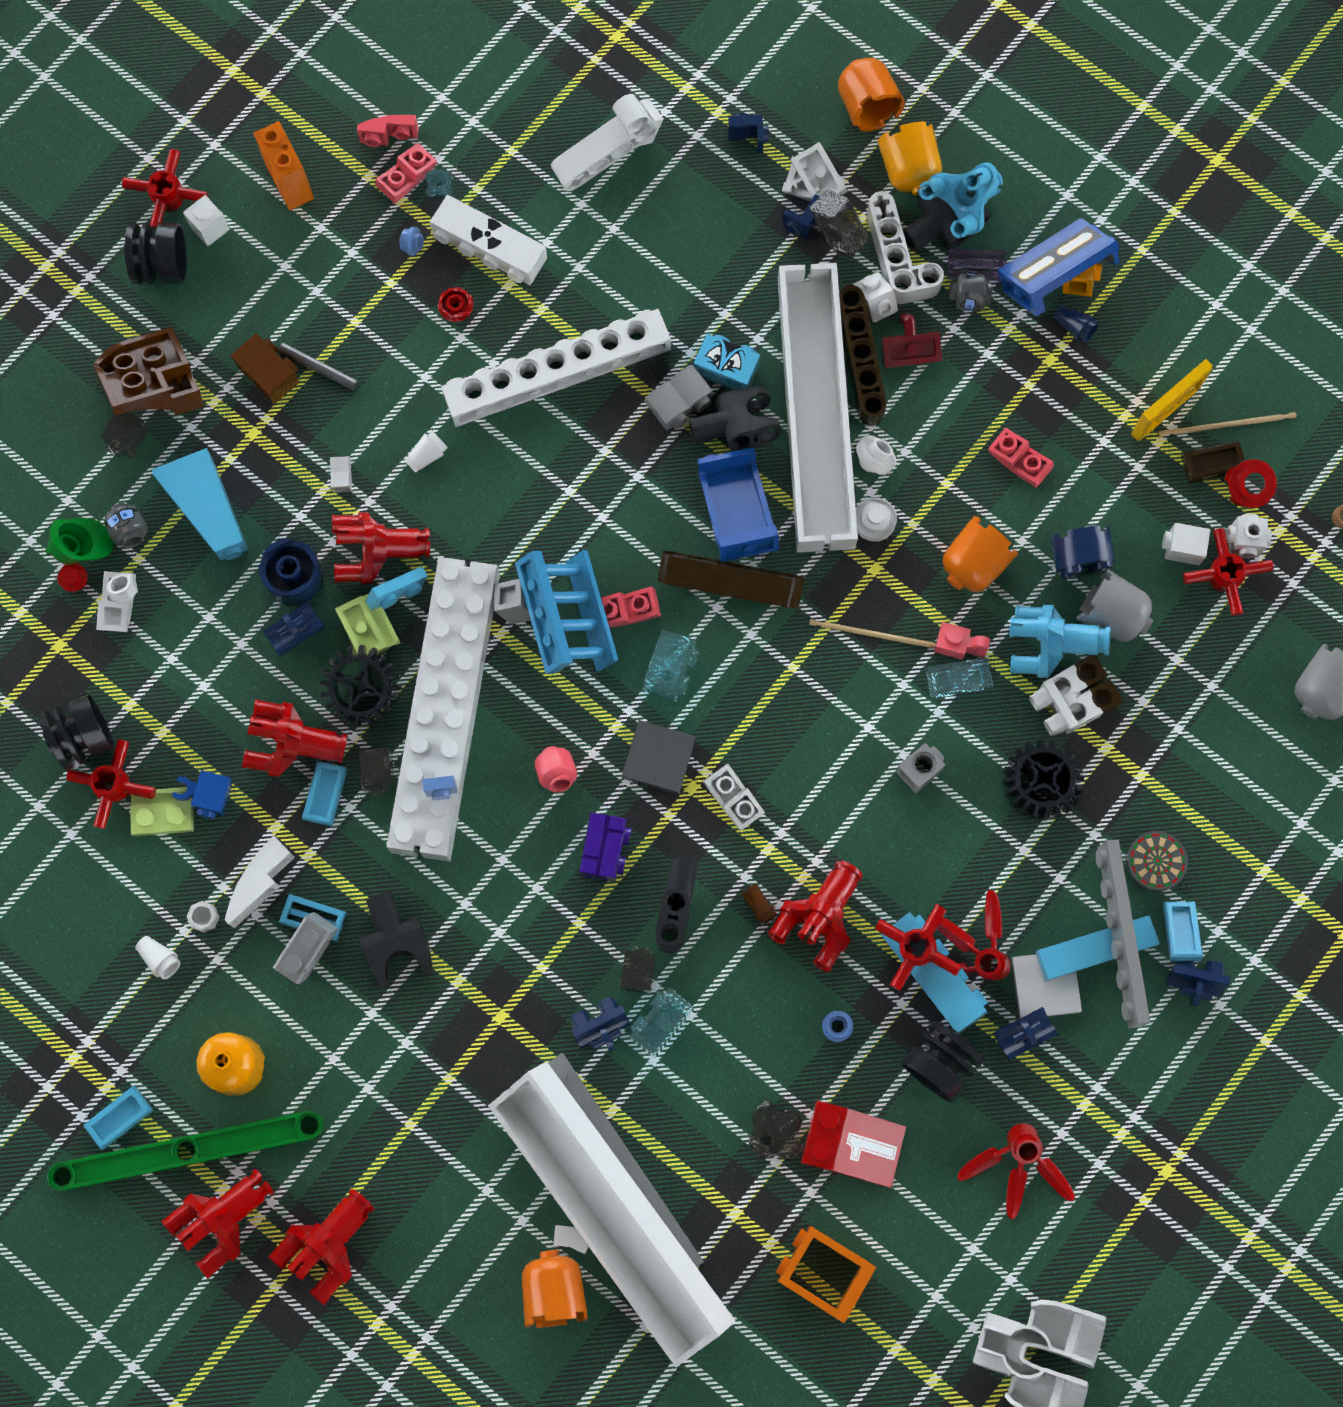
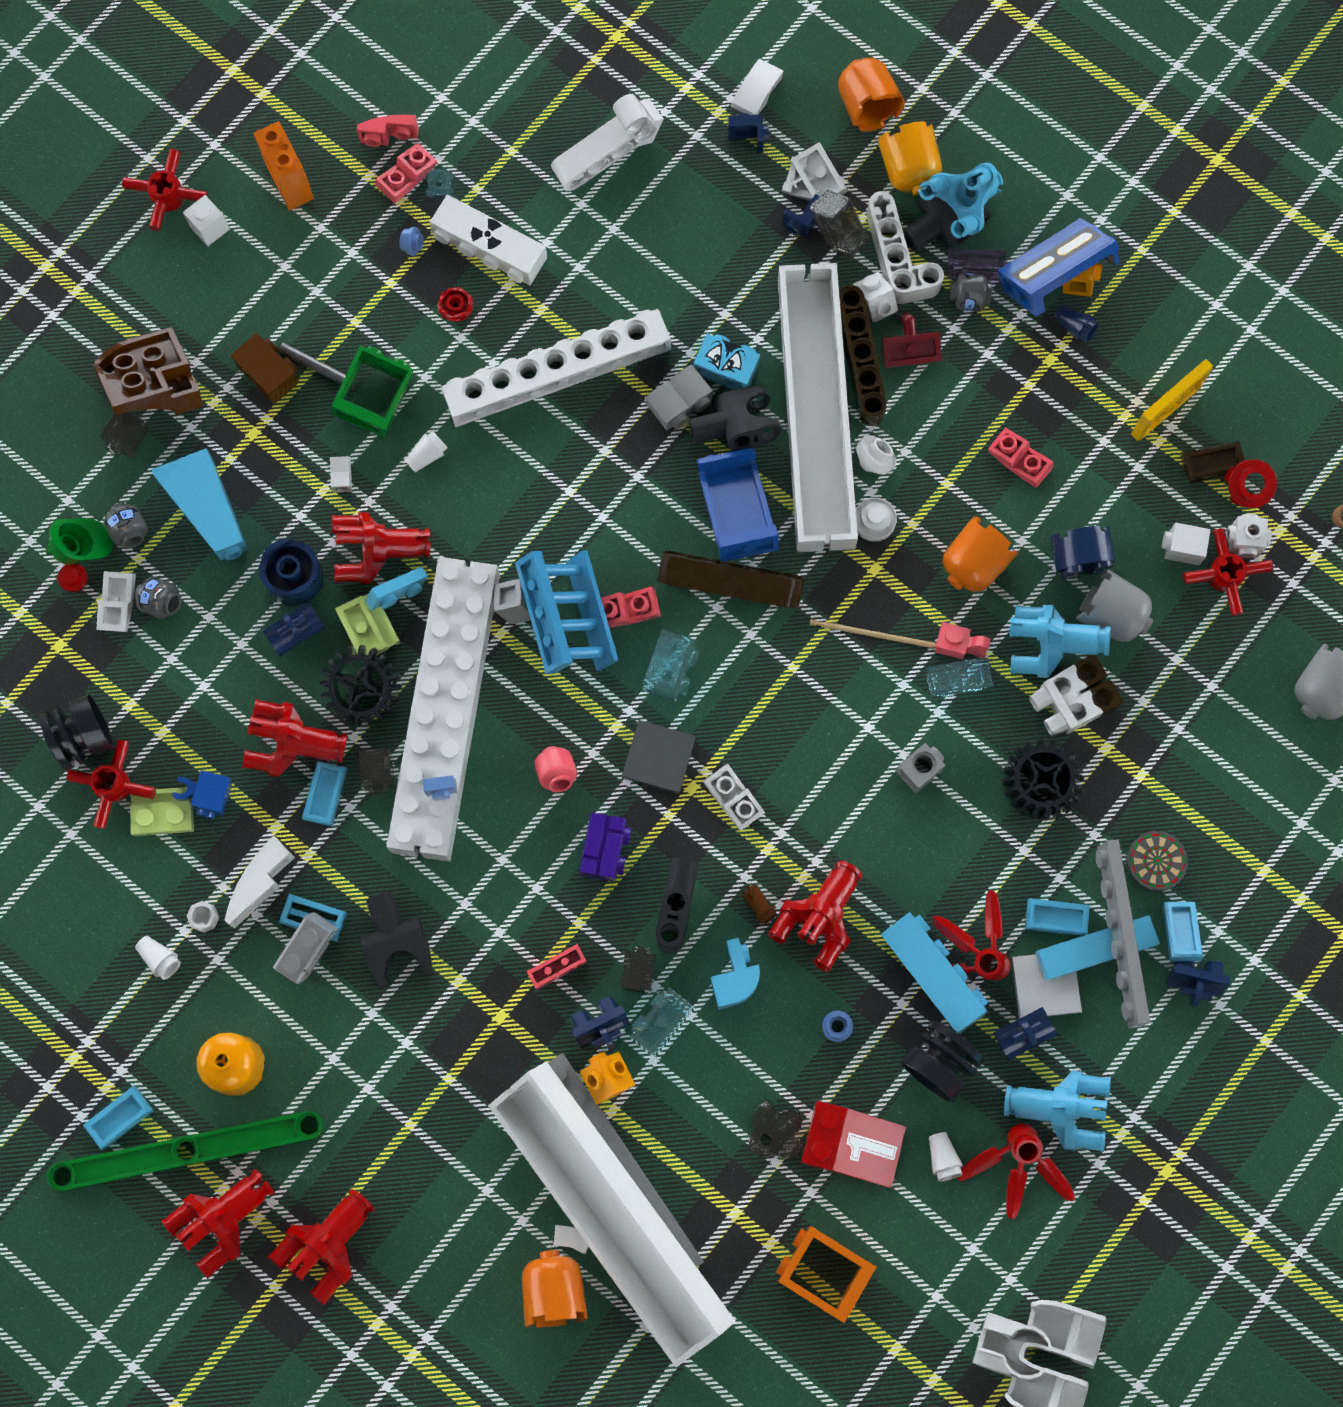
white tile [106,573,138,604] -> none
black wheel [124,223,187,284] -> none
red bar [875,904,962,991] -> none
tan piece [1158,412,1296,437] -> none
none -> dark grey head [135,577,181,619]
none -> green window [331,345,414,438]
none -> coral piece [527,944,587,990]
none -> light orange brick [580,1051,635,1105]
none -> medium azure brick [711,938,760,1010]
none -> white slope [730,59,783,115]
none -> white cone [929,1132,963,1182]
none -> medium azure wheel [1004,1070,1111,1152]
none -> medium azure tile [1025,898,1090,936]

